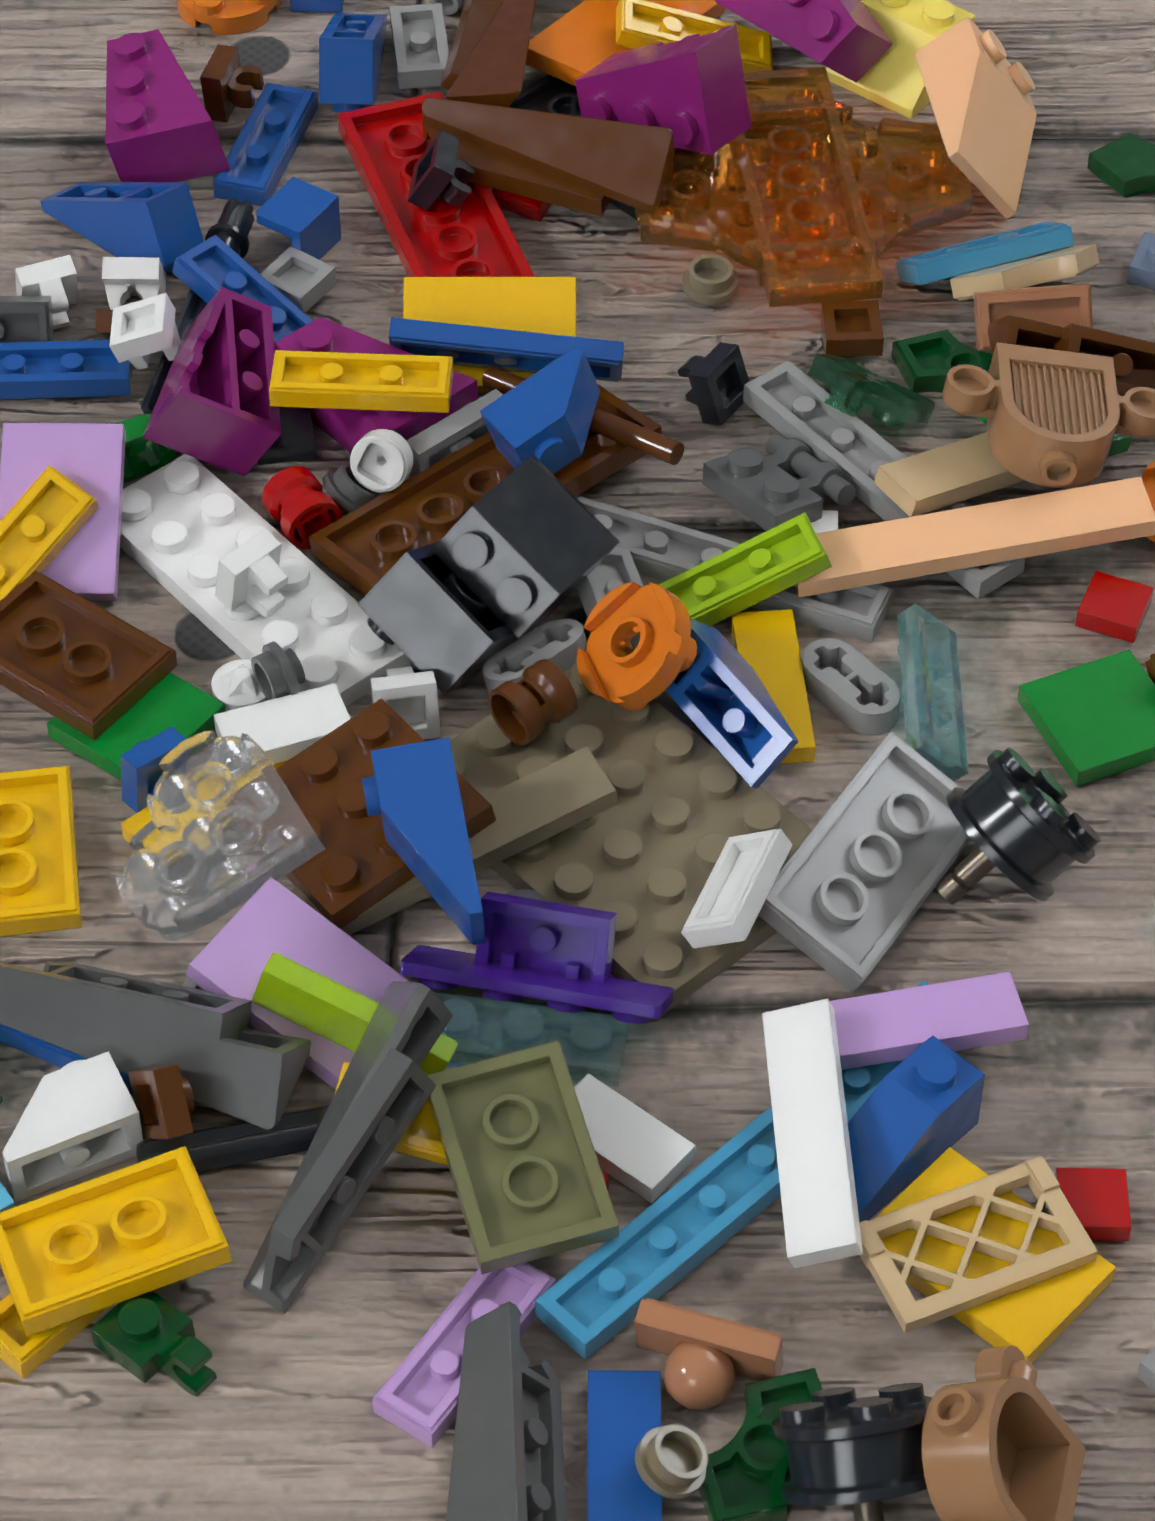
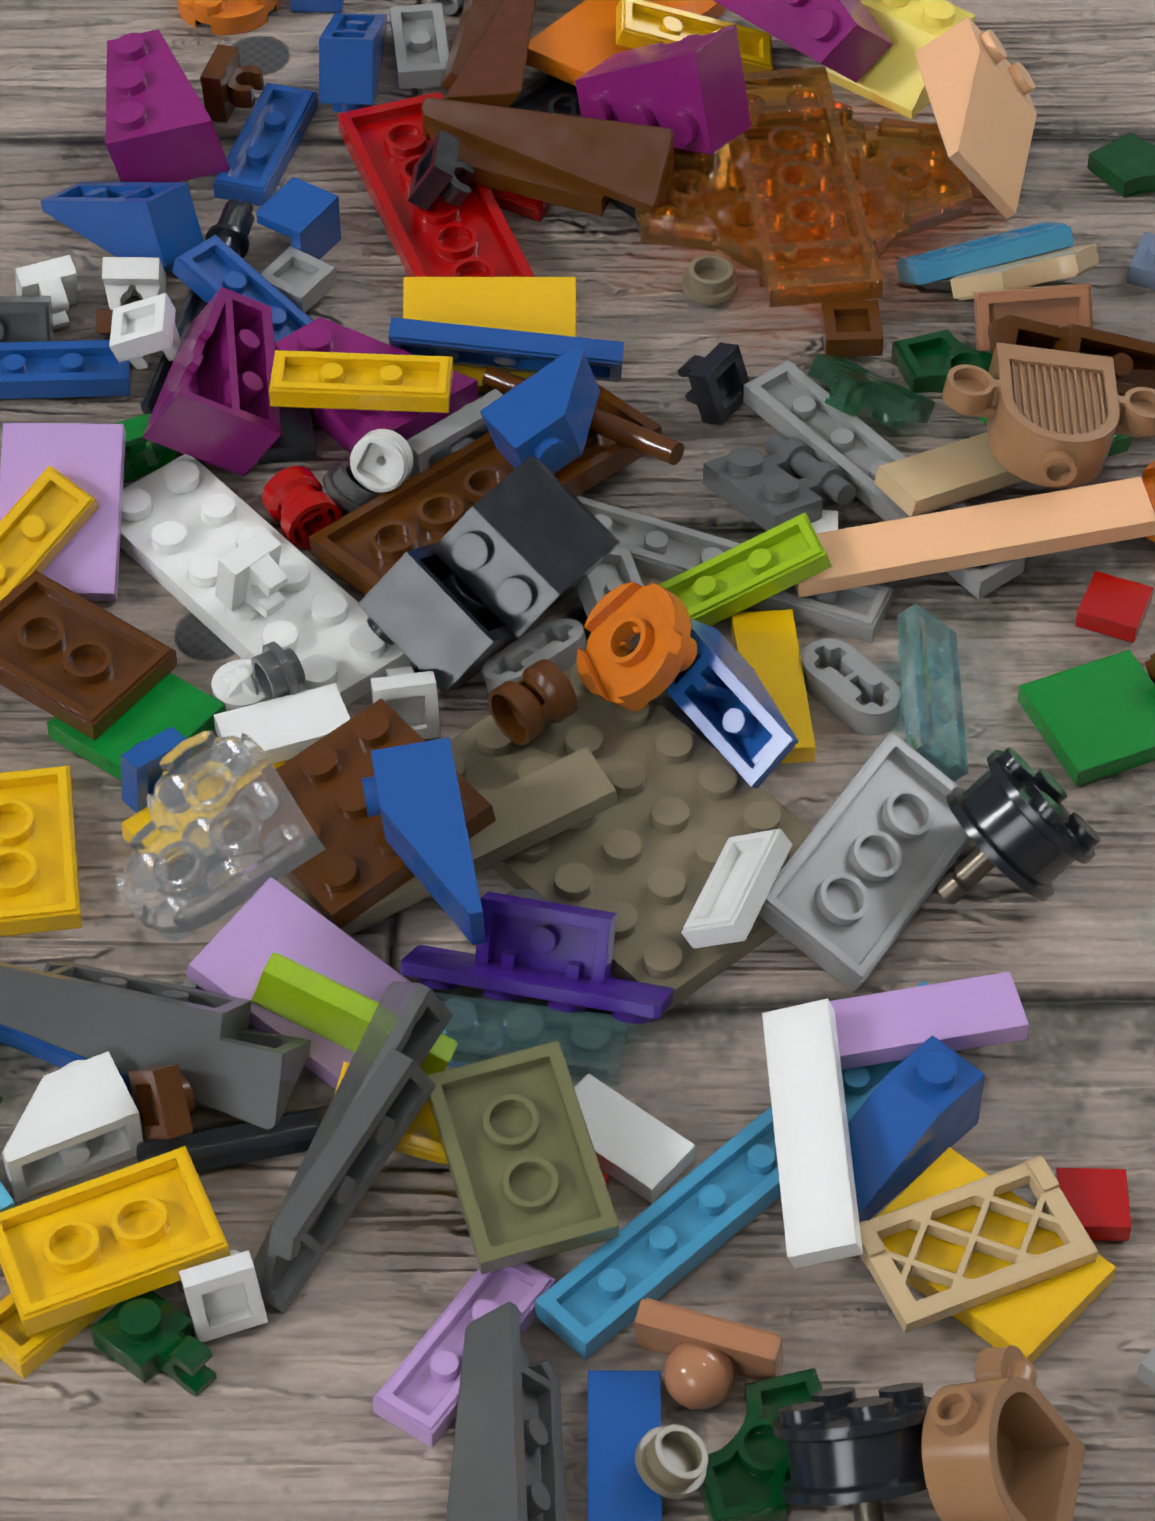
none -> white tile [179,1250,268,1343]

